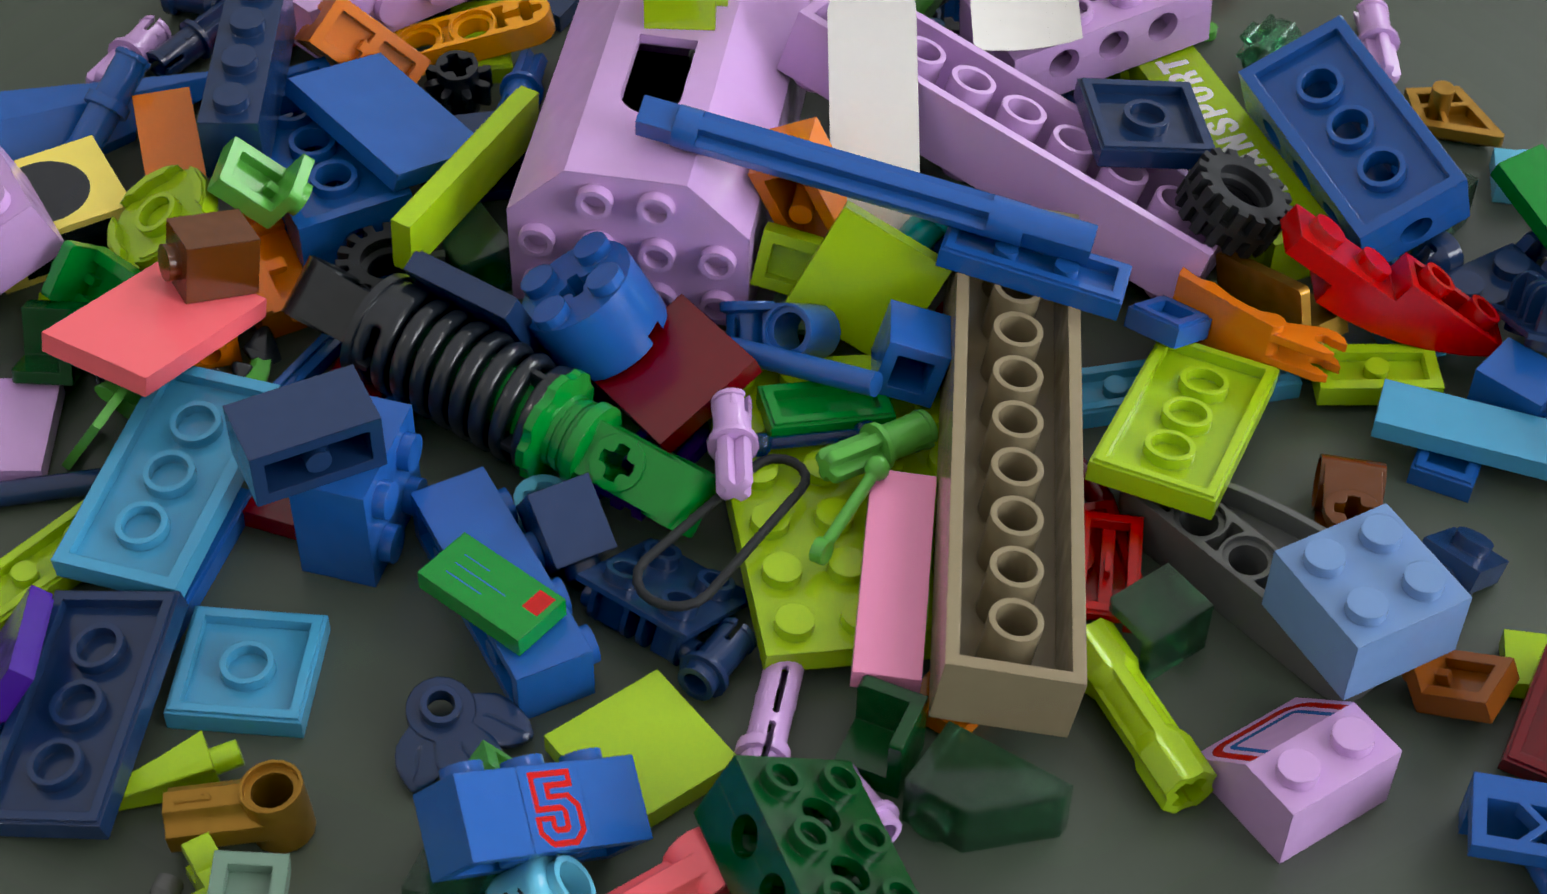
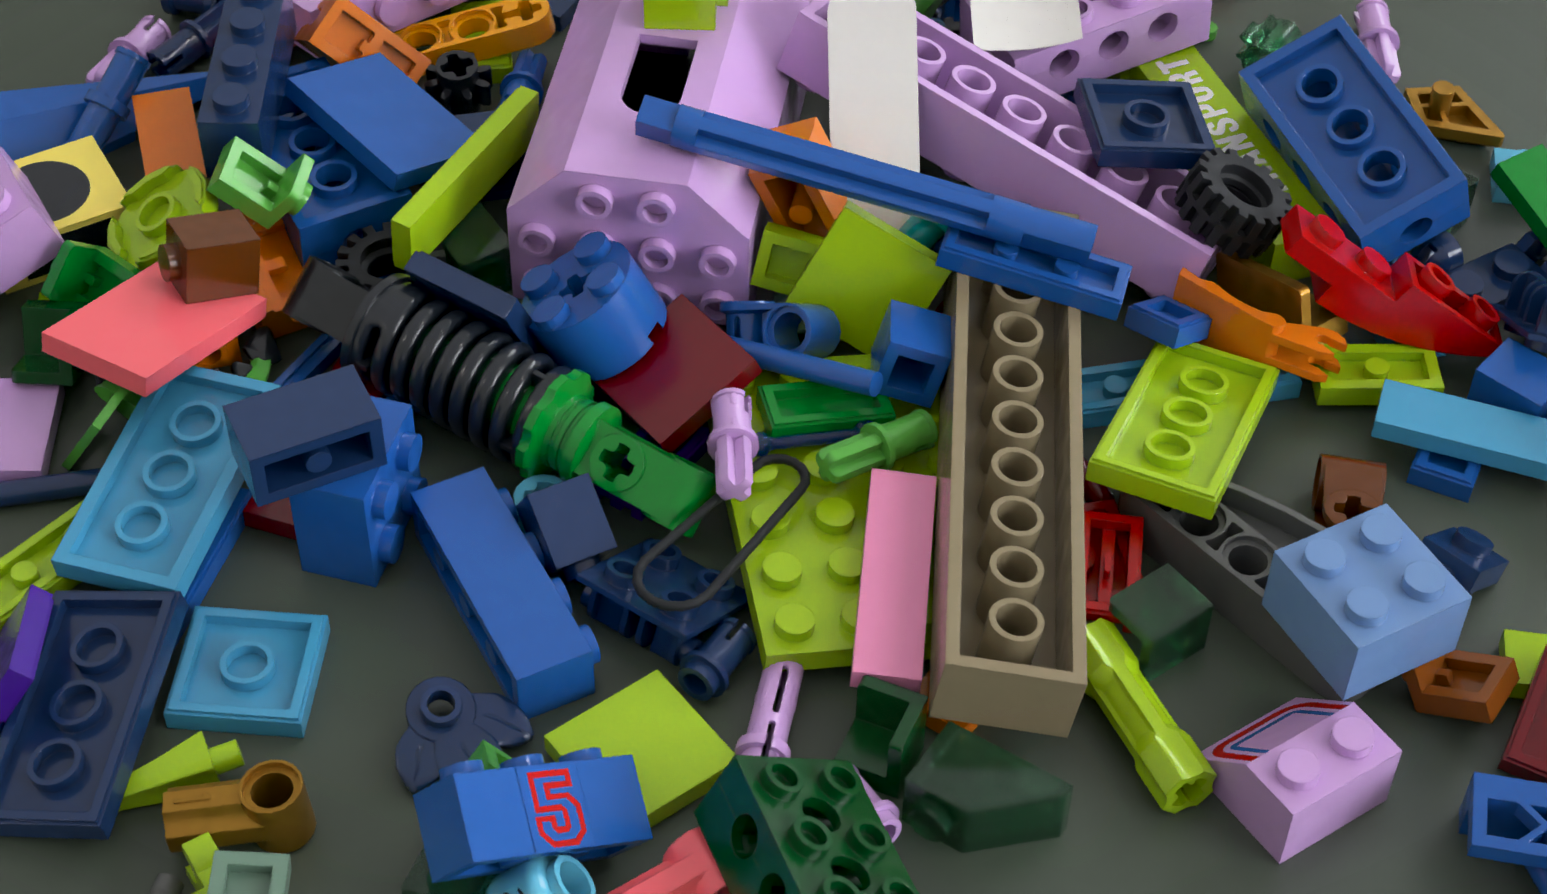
green tile [417,532,567,656] -> none
bright green hinge [809,455,890,566] -> none

